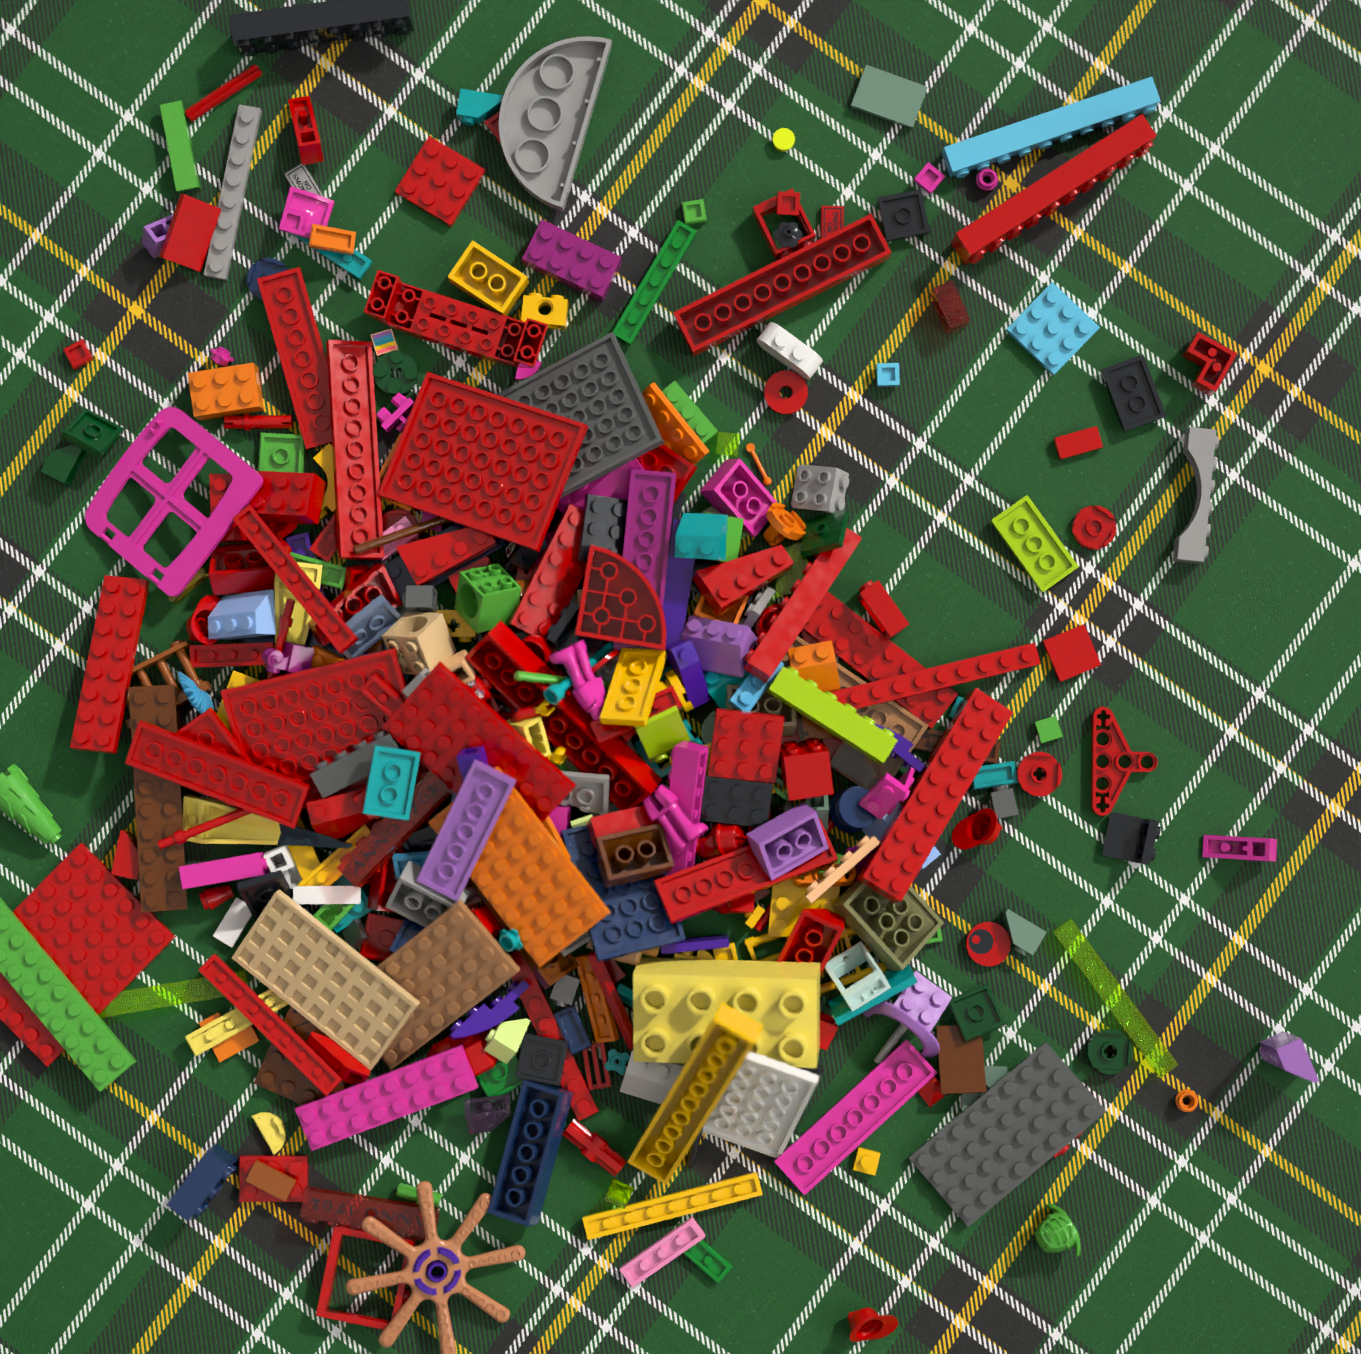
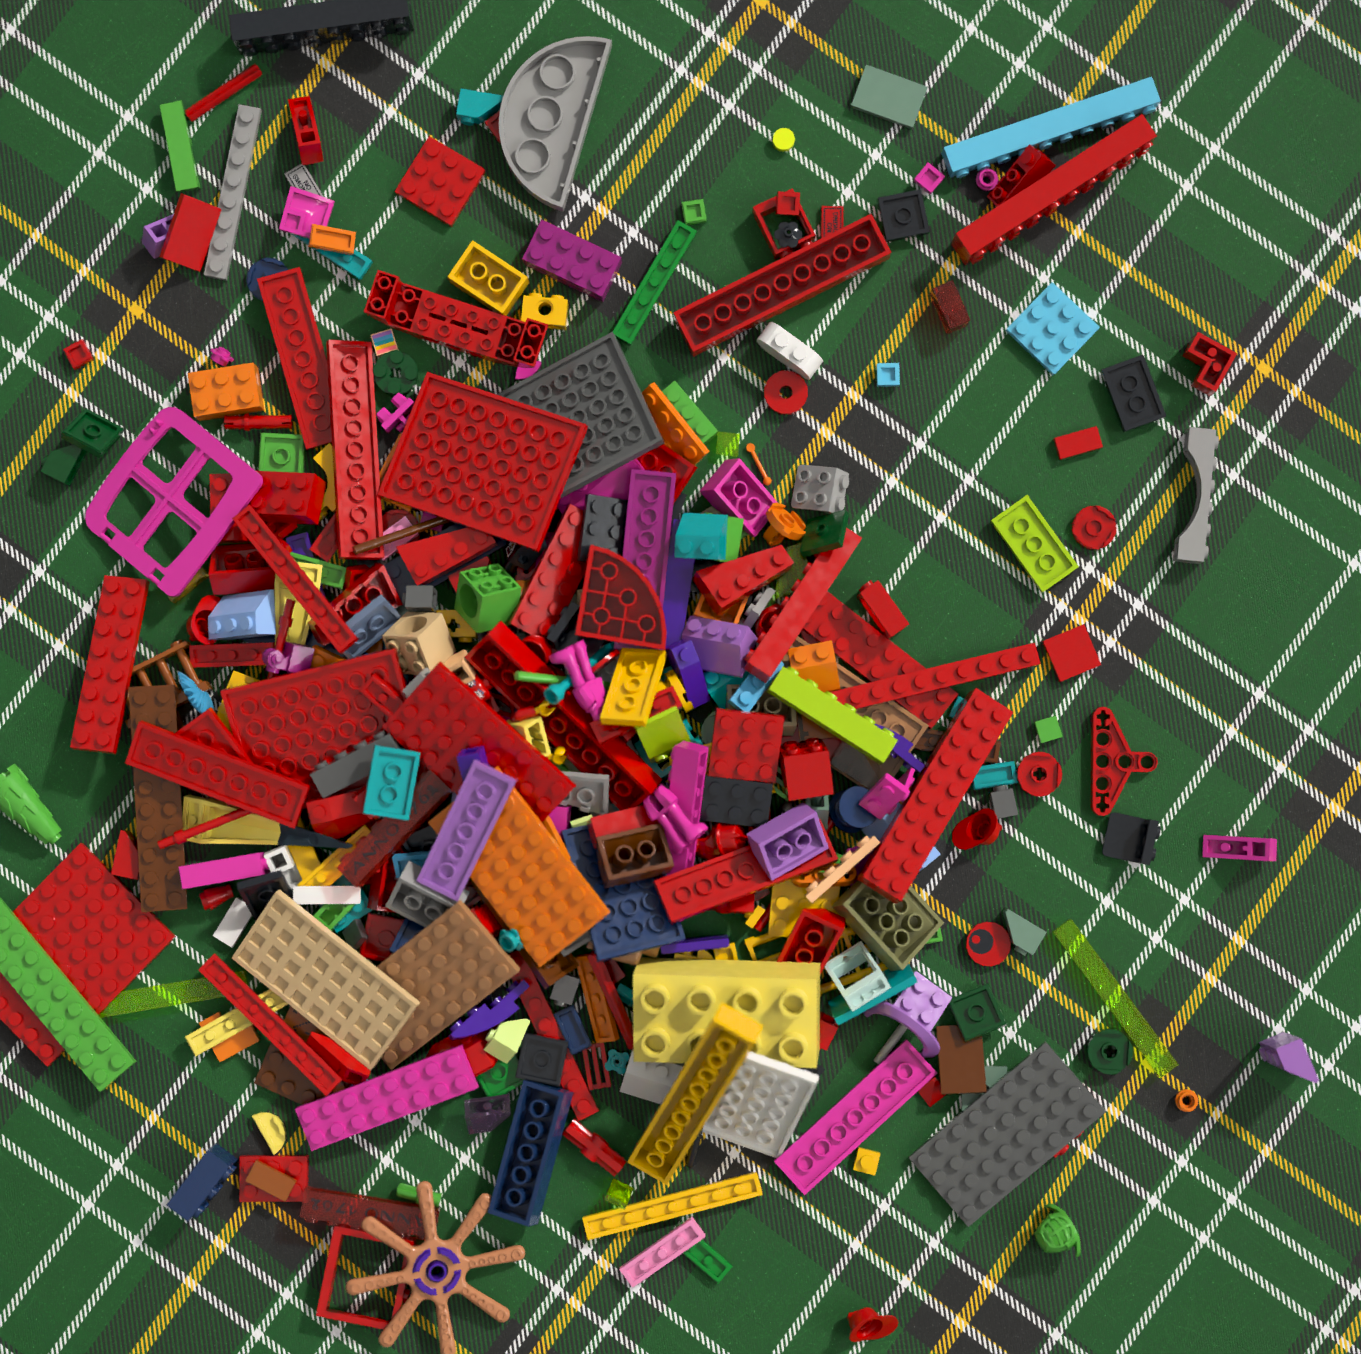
none -> red slope [987,144,1056,207]

